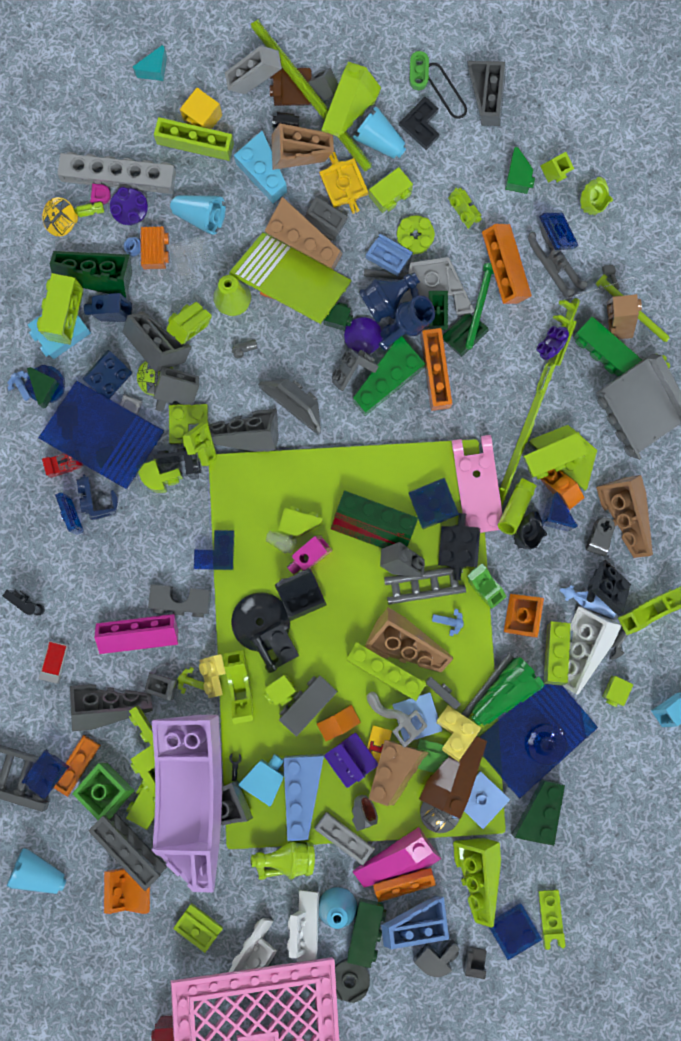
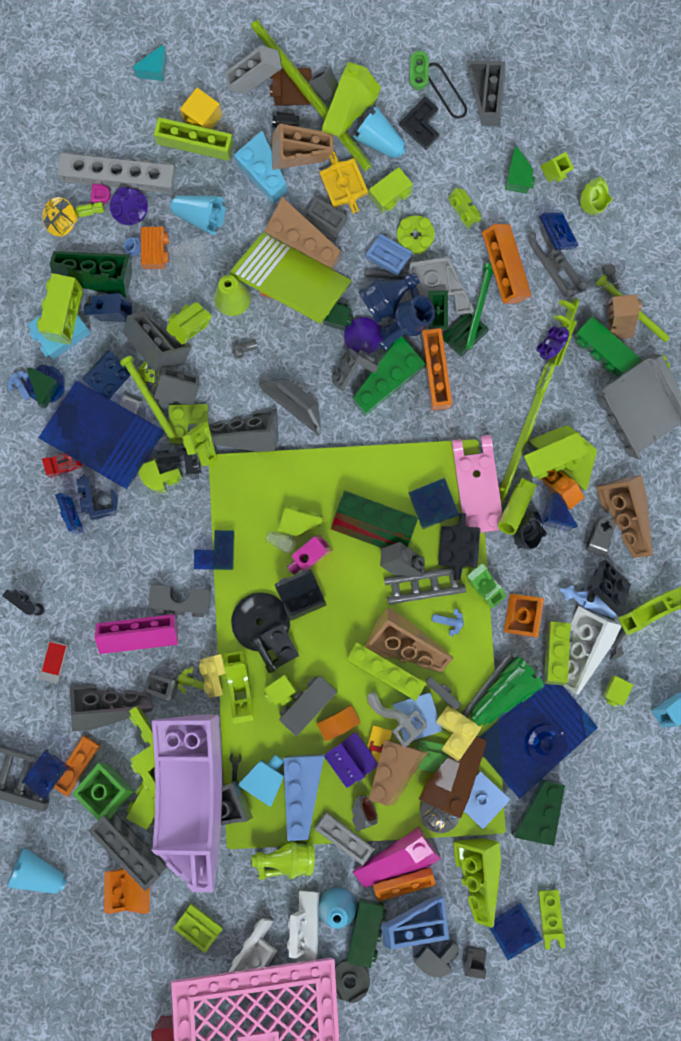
none -> lime bar [120,356,176,440]

